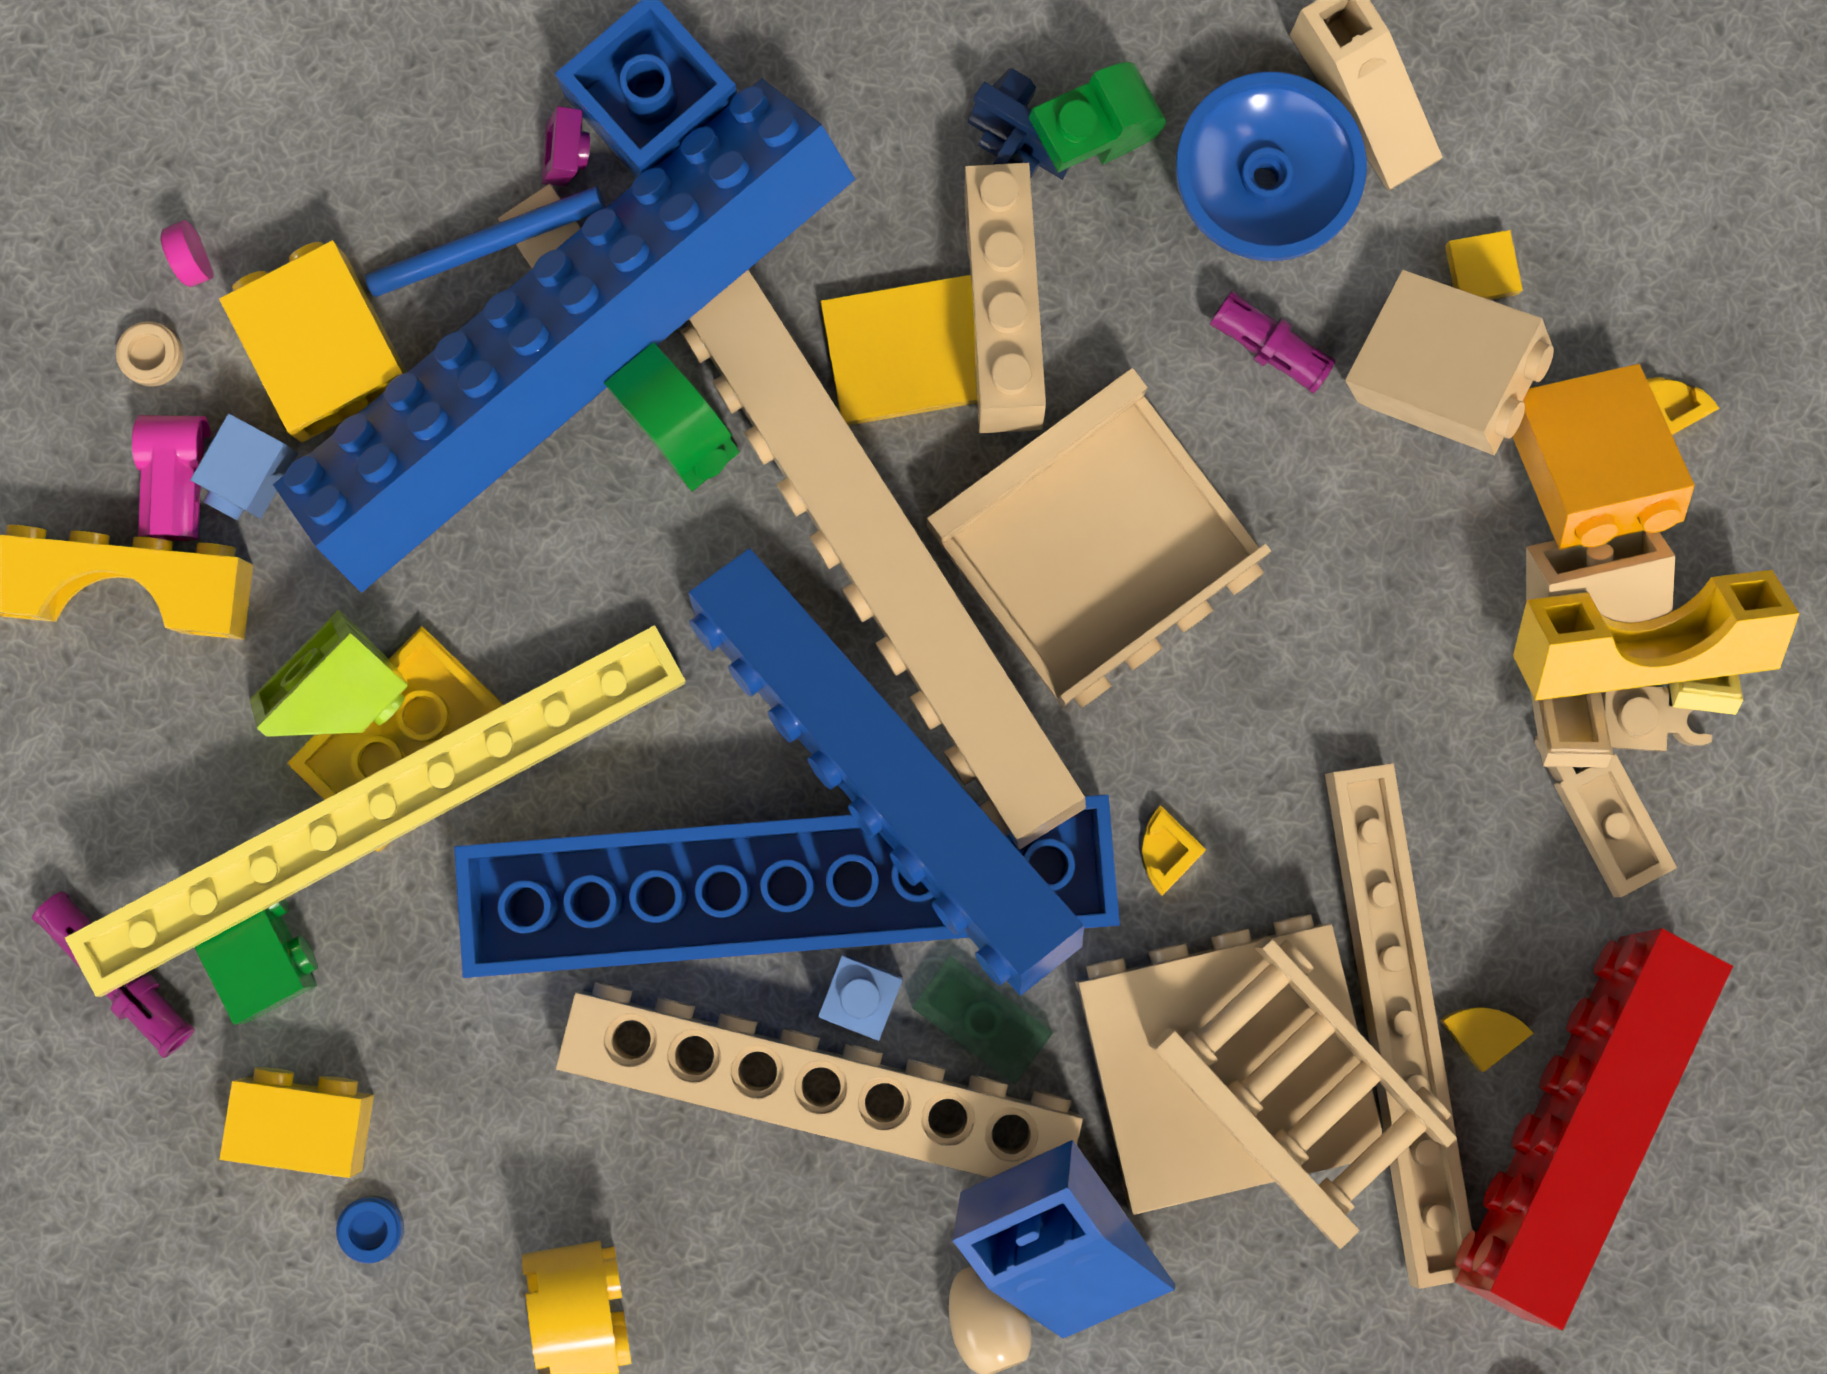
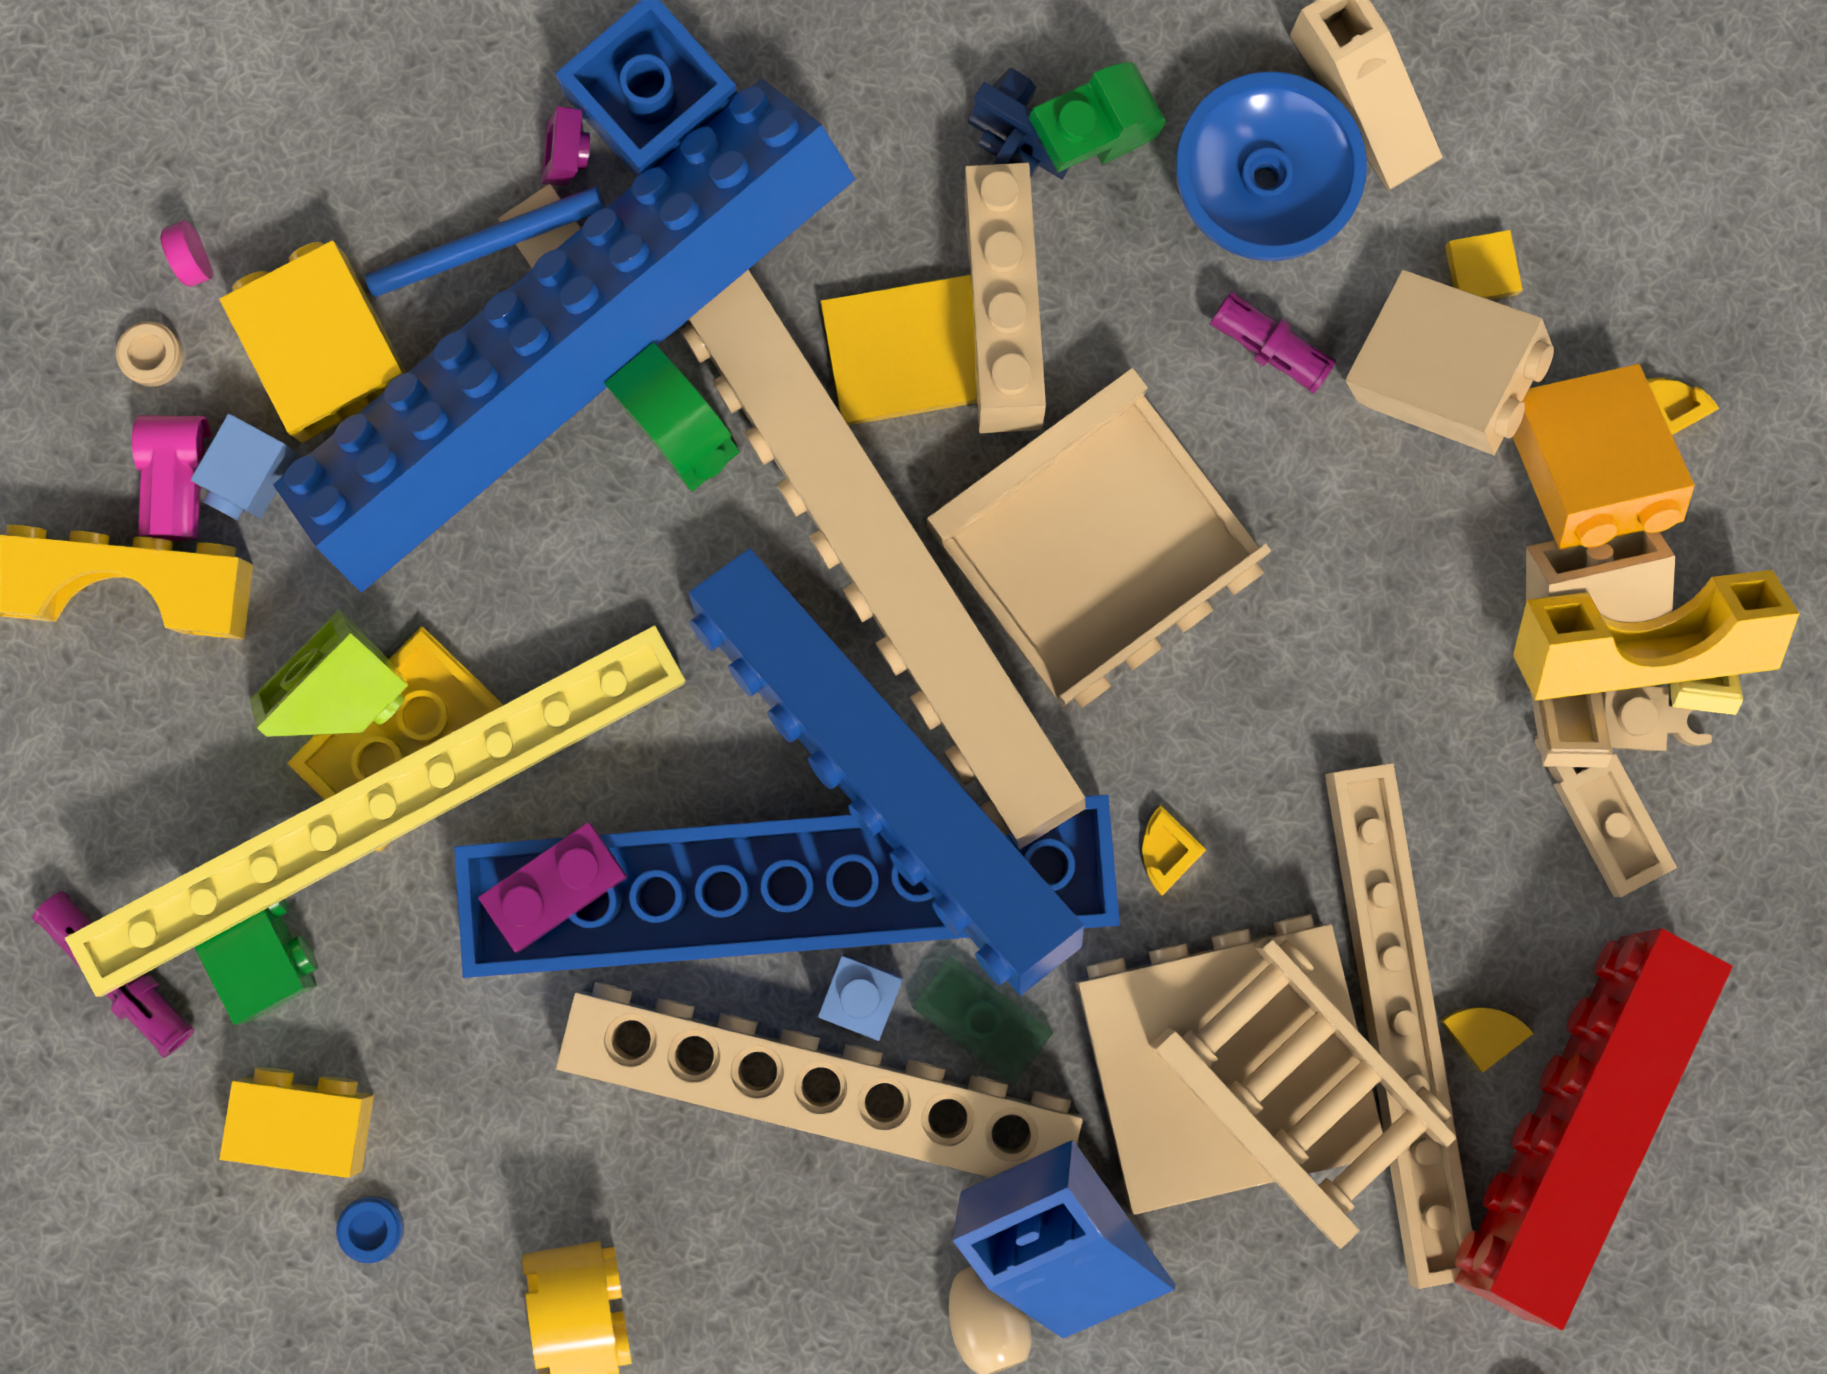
none -> magenta plate [478,822,628,953]

